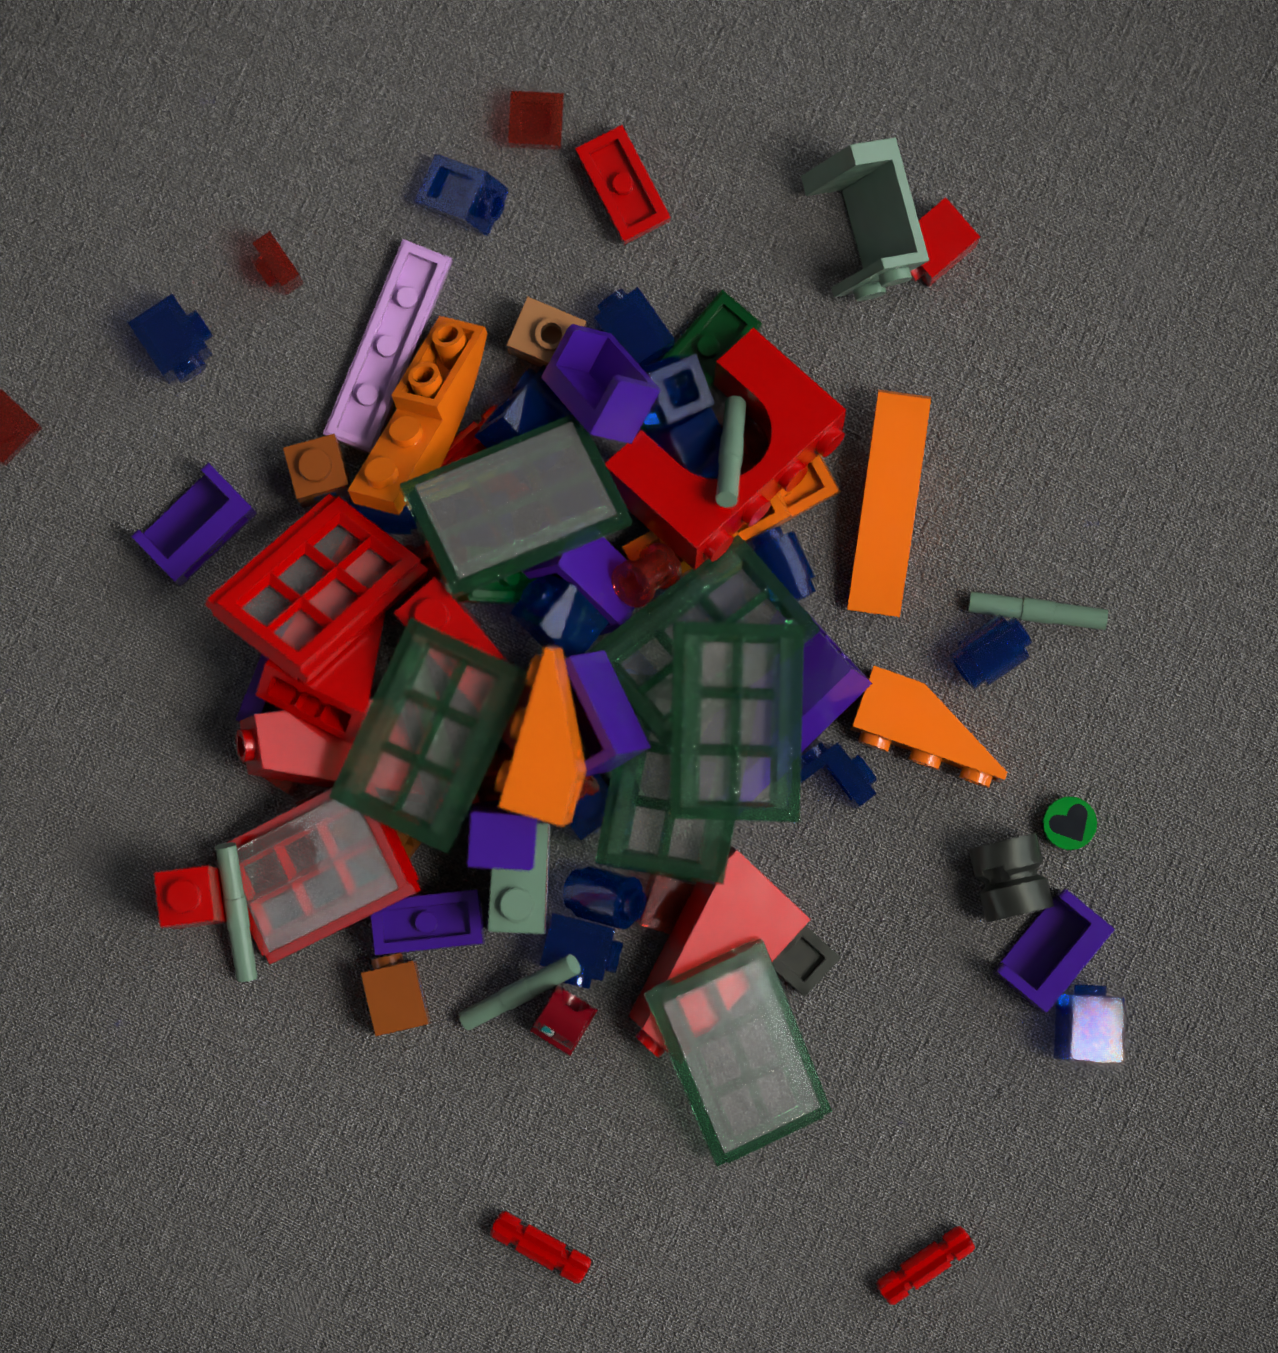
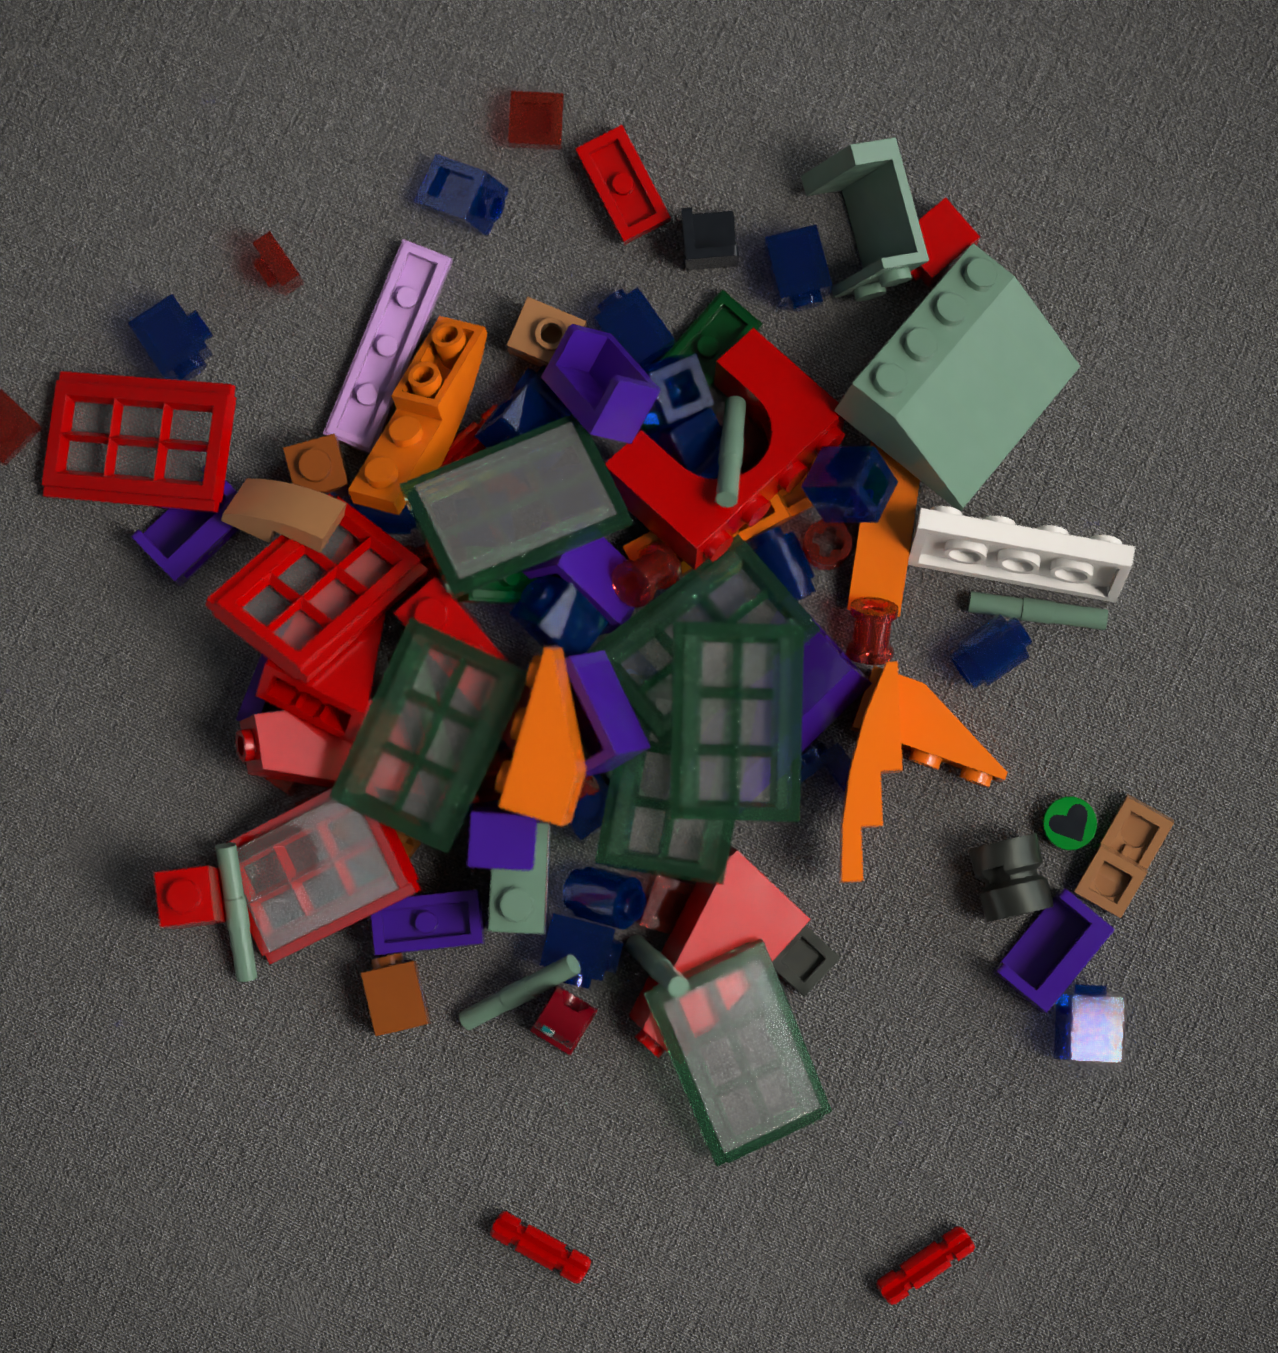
none -> red piece [42,371,237,513]
none -> medium nougat slope [221,478,347,552]
none -> sand green piece [625,935,689,997]
none -> black panel [681,207,739,271]
none -> clear blue brick [764,224,833,311]
none -> clear blue brick [801,446,898,523]
none -> clear red bush [802,518,852,571]
none -> sand green slope [834,243,1080,511]
none -> orange slope [839,661,902,883]
none -> clear red bush [846,597,898,665]
none -> white plate [908,506,1135,603]
none -> medium nougat slope [1074,793,1174,918]

